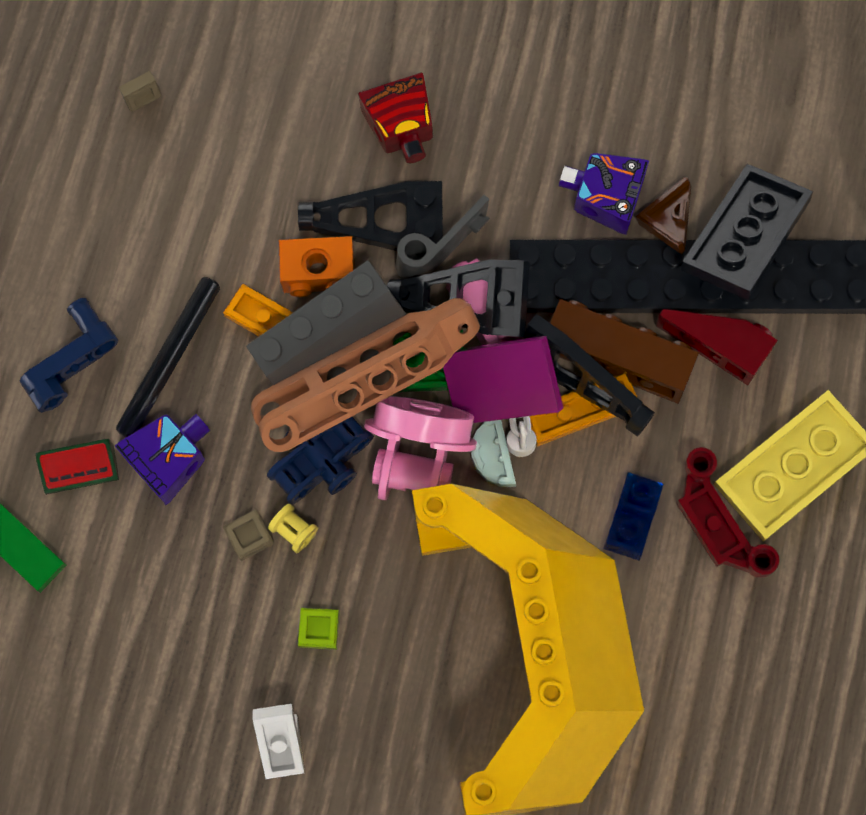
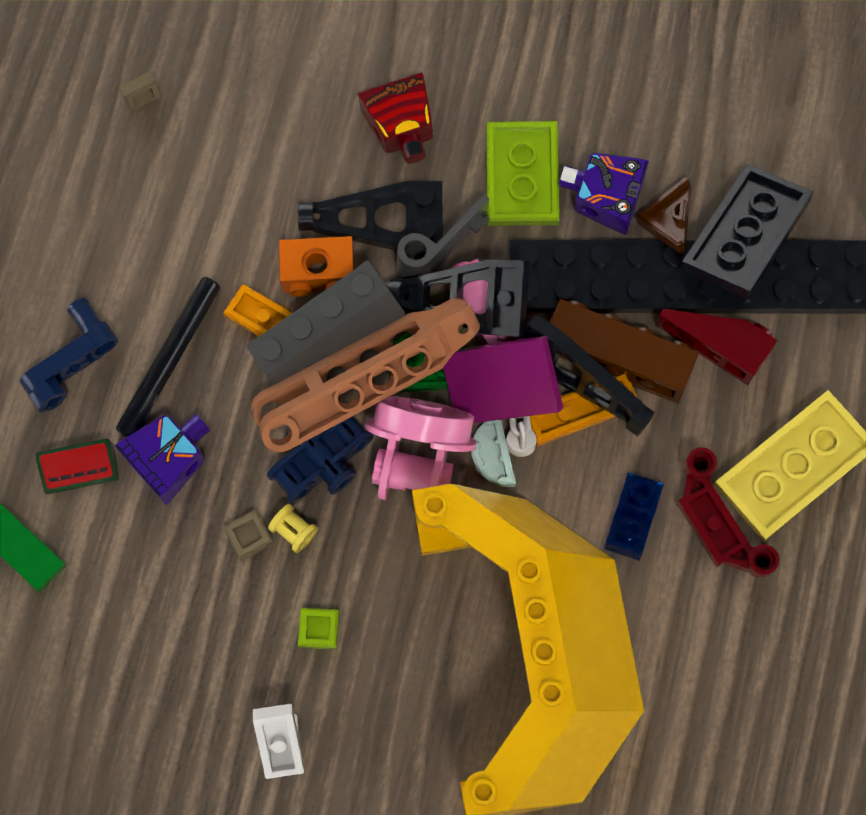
none -> lime tile [486,121,560,226]

